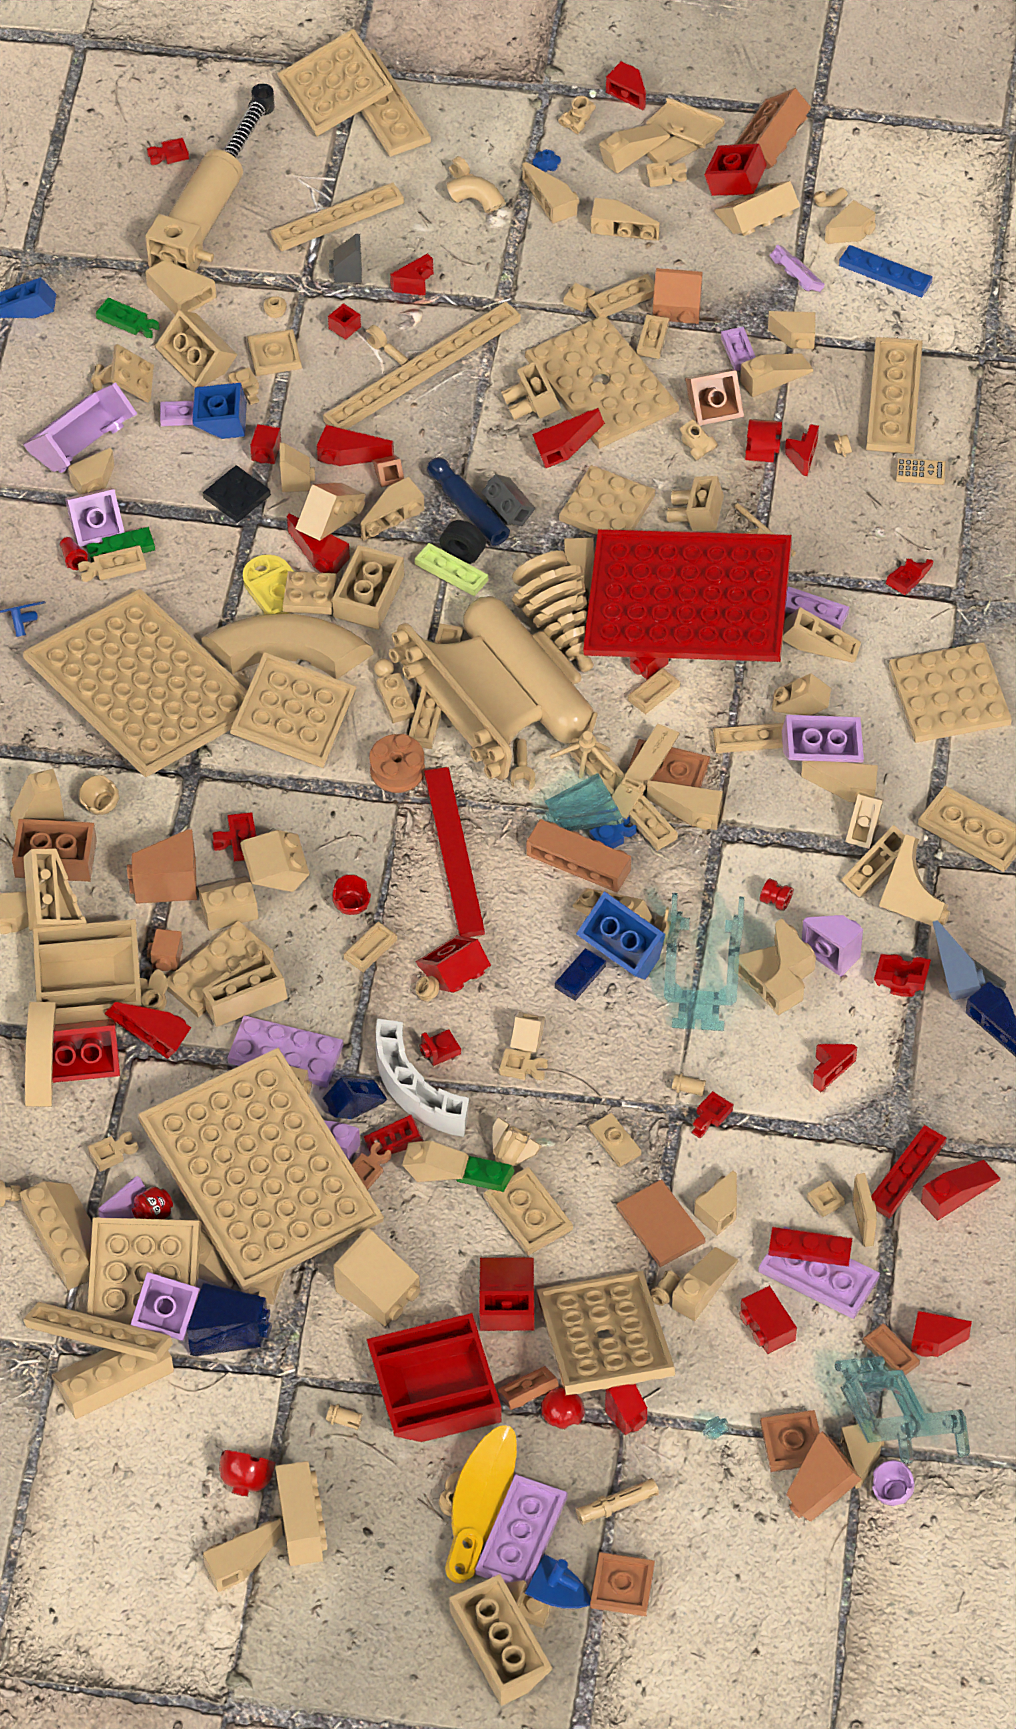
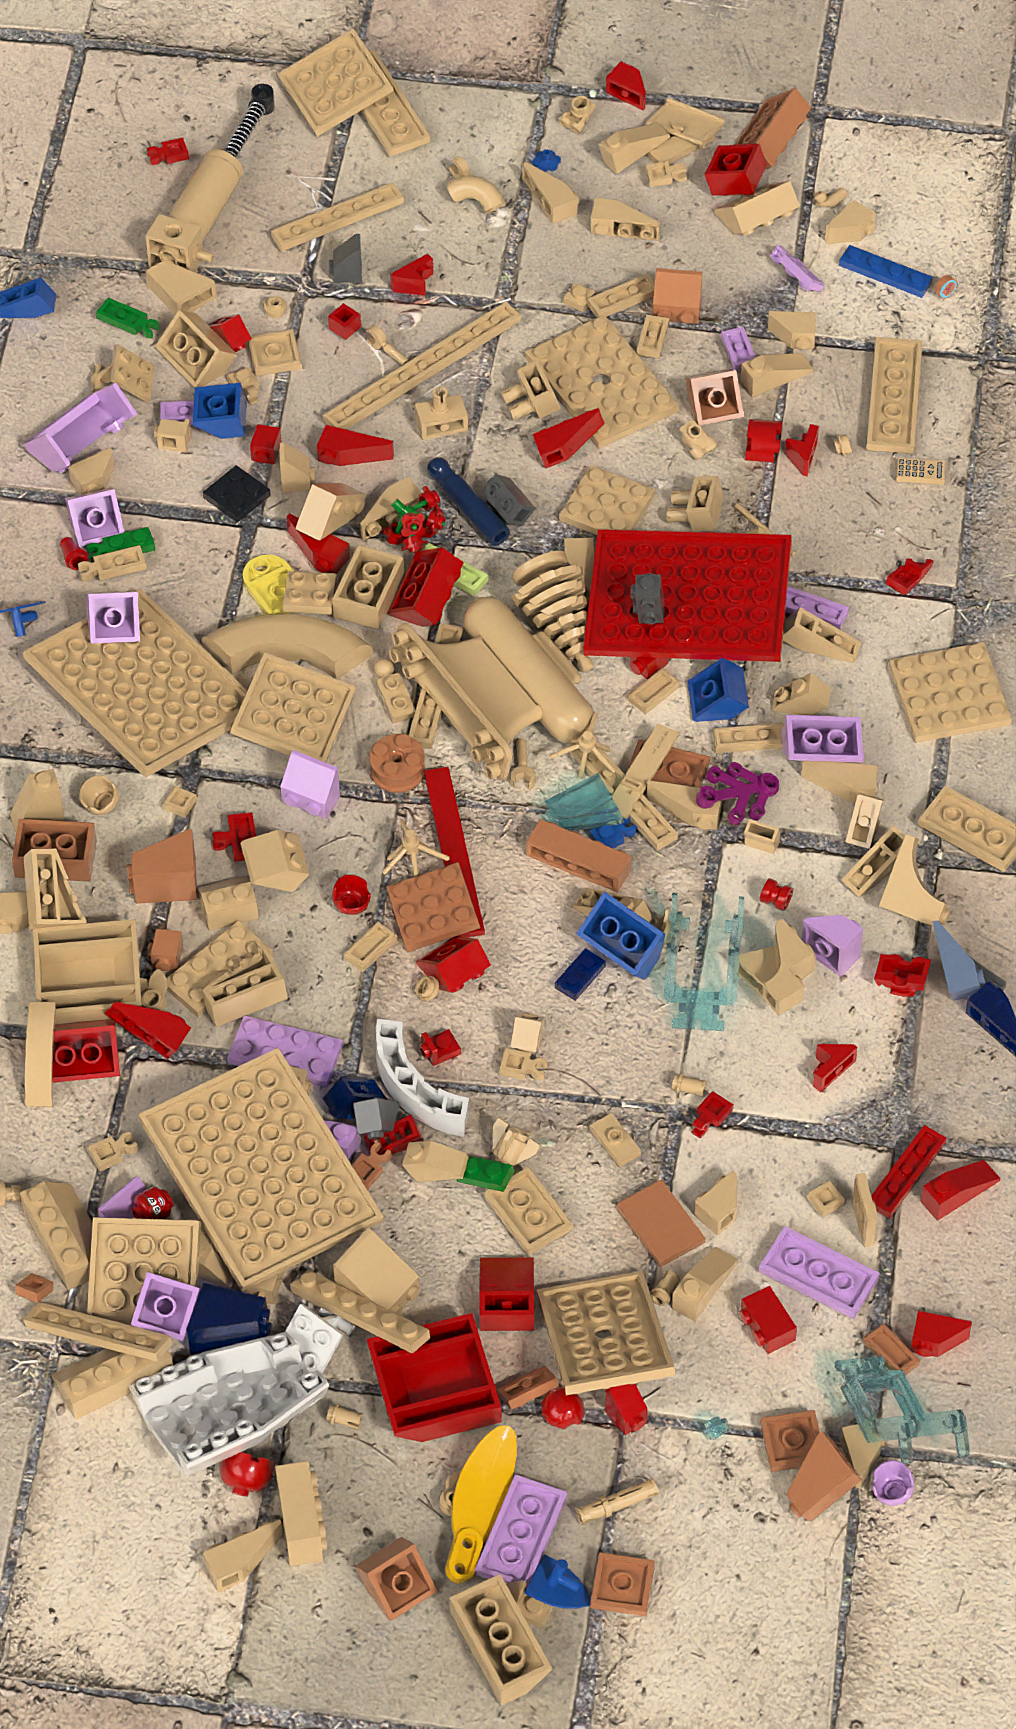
nougat brick [373,455,404,487] -> none
black tyre [440,520,486,564] -> none
red plate [768,1227,853,1267] -> none
none -> nougat plate [15,1273,53,1303]
none -> lavender slope [86,591,140,643]
none -> white wedge [129,1332,329,1477]
none -> tan brick [154,418,191,452]
none -> tan tile [163,786,197,818]
none -> red slope [208,314,252,352]
none -> lavender slope [280,750,340,819]
none -> white plate [285,1304,355,1374]
none -> tan plate [290,1270,430,1353]
none -> slope [353,1098,399,1140]
none -> nougat slope [355,1537,437,1621]
none -> tan plant [382,819,449,877]
none -> red plant [383,486,446,554]
none -> nougat plate [386,863,480,953]
none -> red slope [387,547,464,627]
none -> tan brick [415,386,468,440]
none -> dark grey brick [631,573,664,624]
none -> blue slope [687,658,749,722]
none -> magenta plant [696,762,779,825]
none -> tan piece [744,819,780,854]
none -> nougat tile [934,275,958,299]

